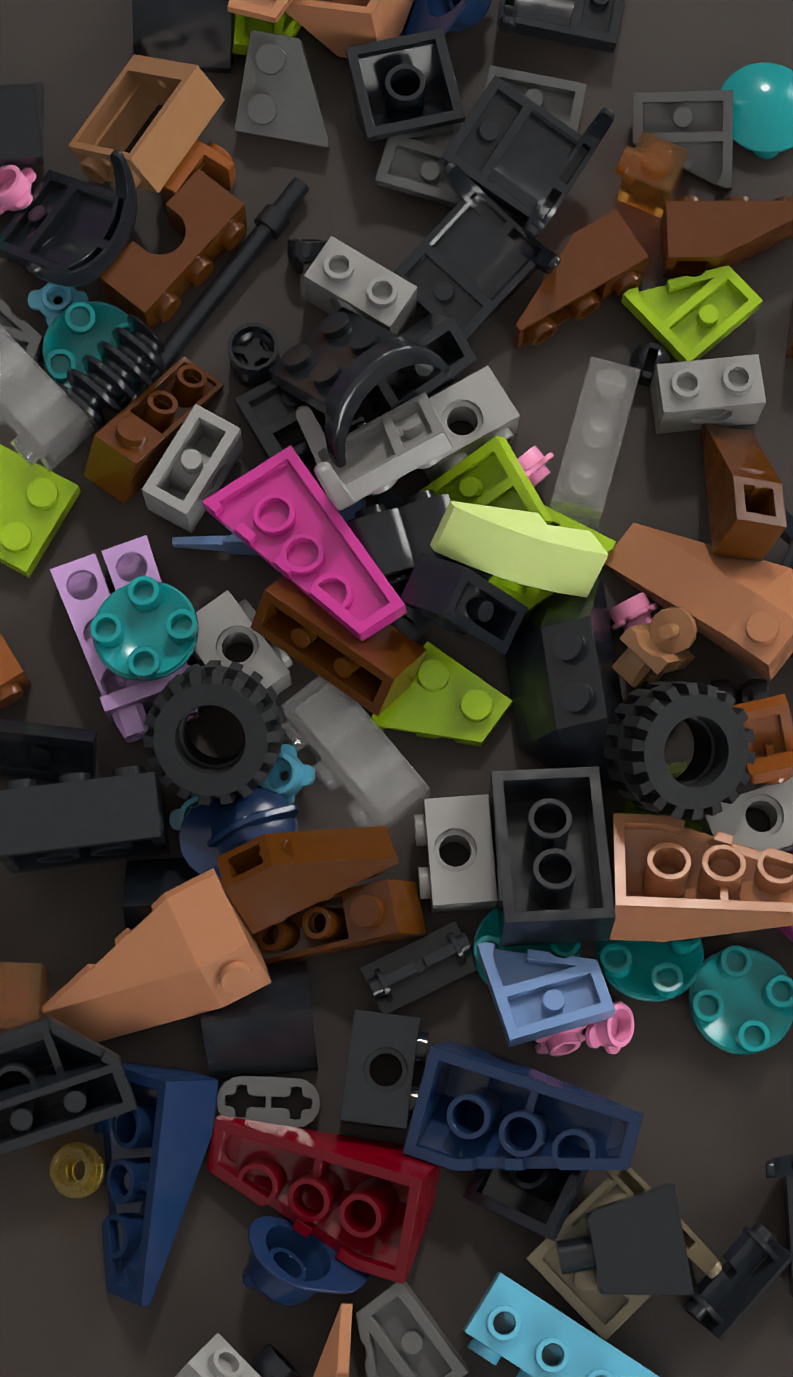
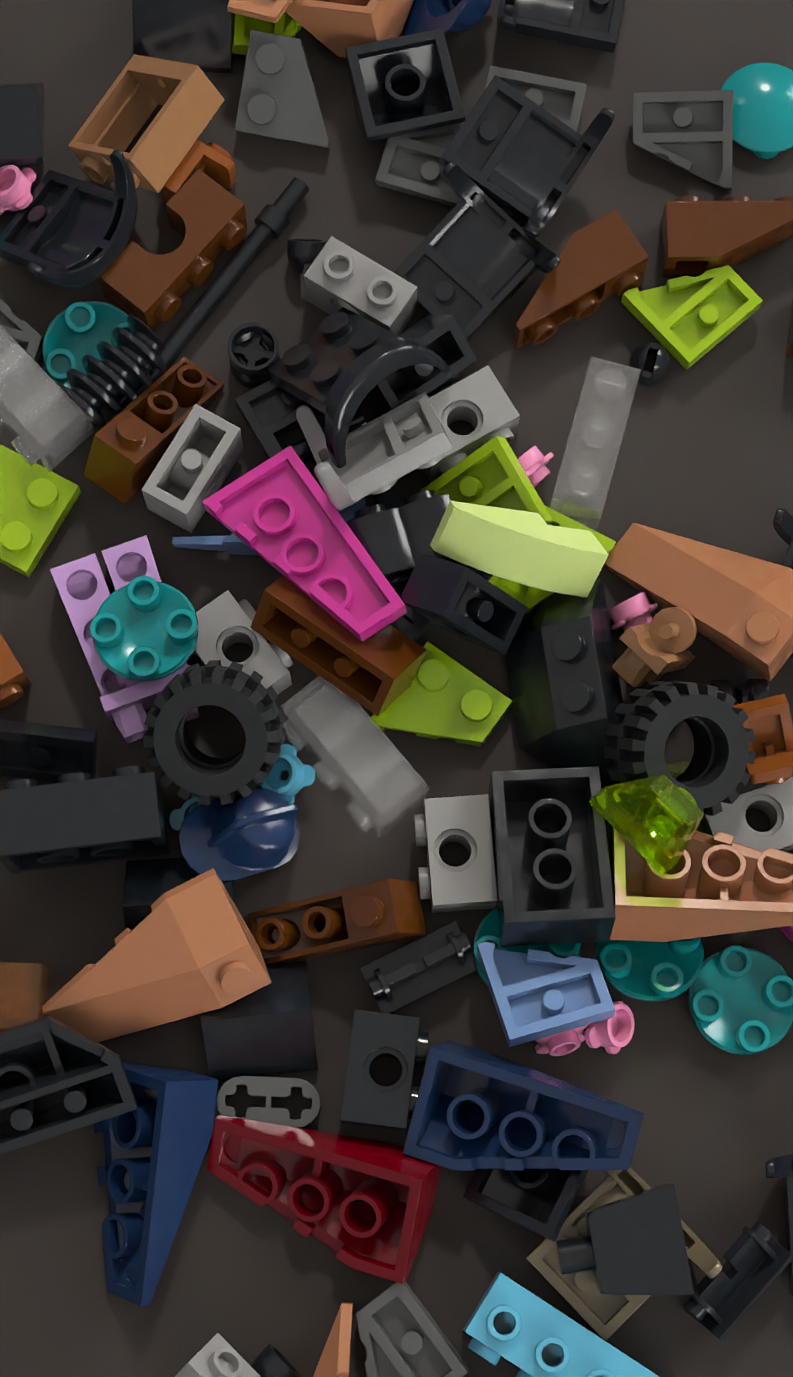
medium azure plate [28,282,89,327] -> none
clear yellow plate [50,1142,104,1198] -> none
reddish brown slope [216,825,399,934] -> none
dark blue piece [242,1216,370,1306] -> none
clear orange brick [615,131,689,218] -> none
light grey brick [650,354,766,434] -> none
reddish brown slope [701,423,787,561] -> none
none -> clear neon green wing [589,774,704,876]

